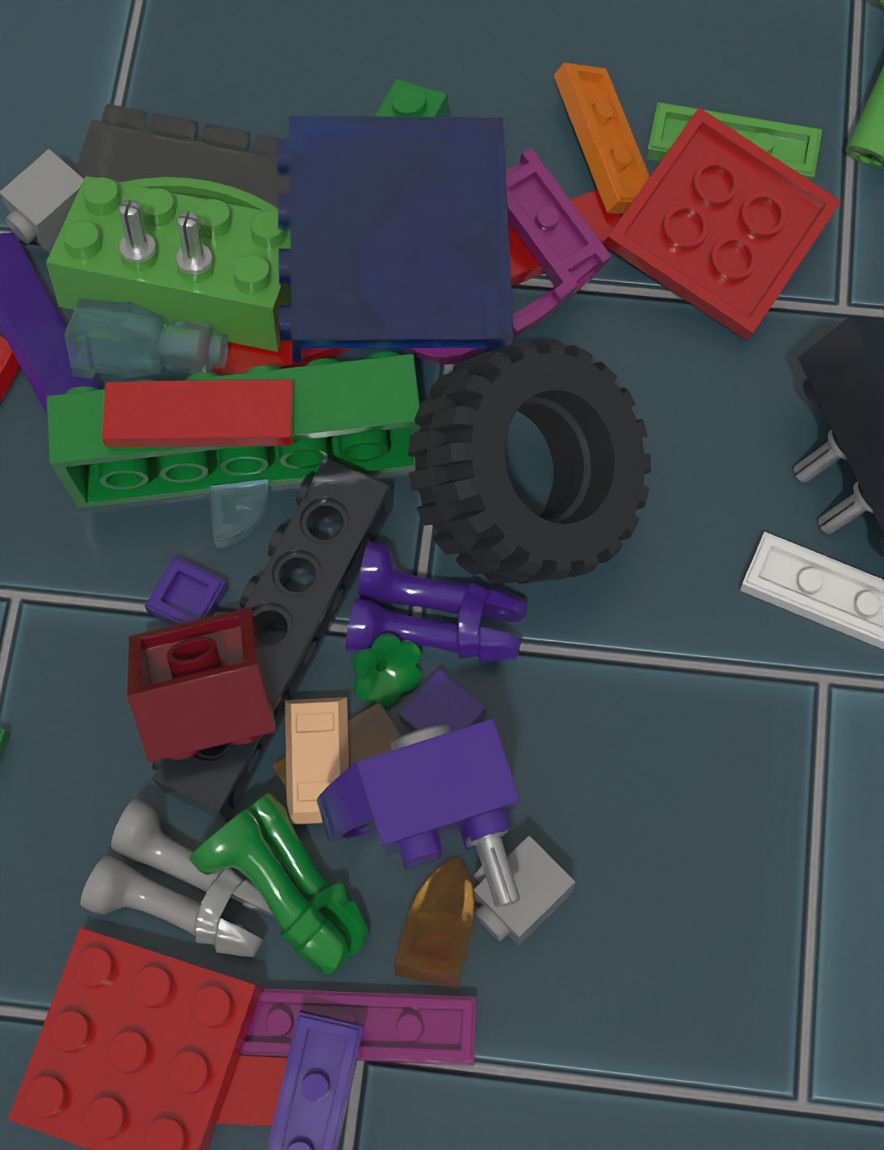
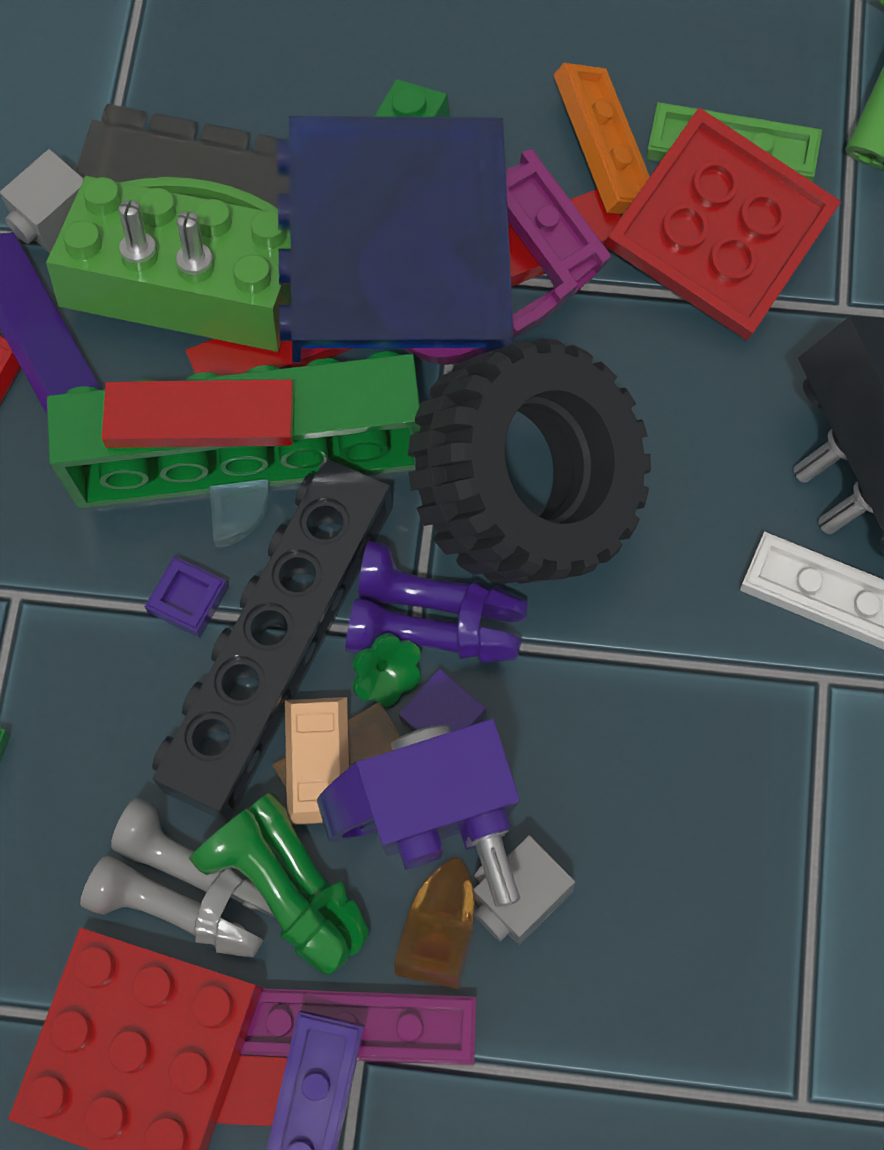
clear light blue piece [64,298,228,379] -> none
dark red slope [127,607,276,763] -> none

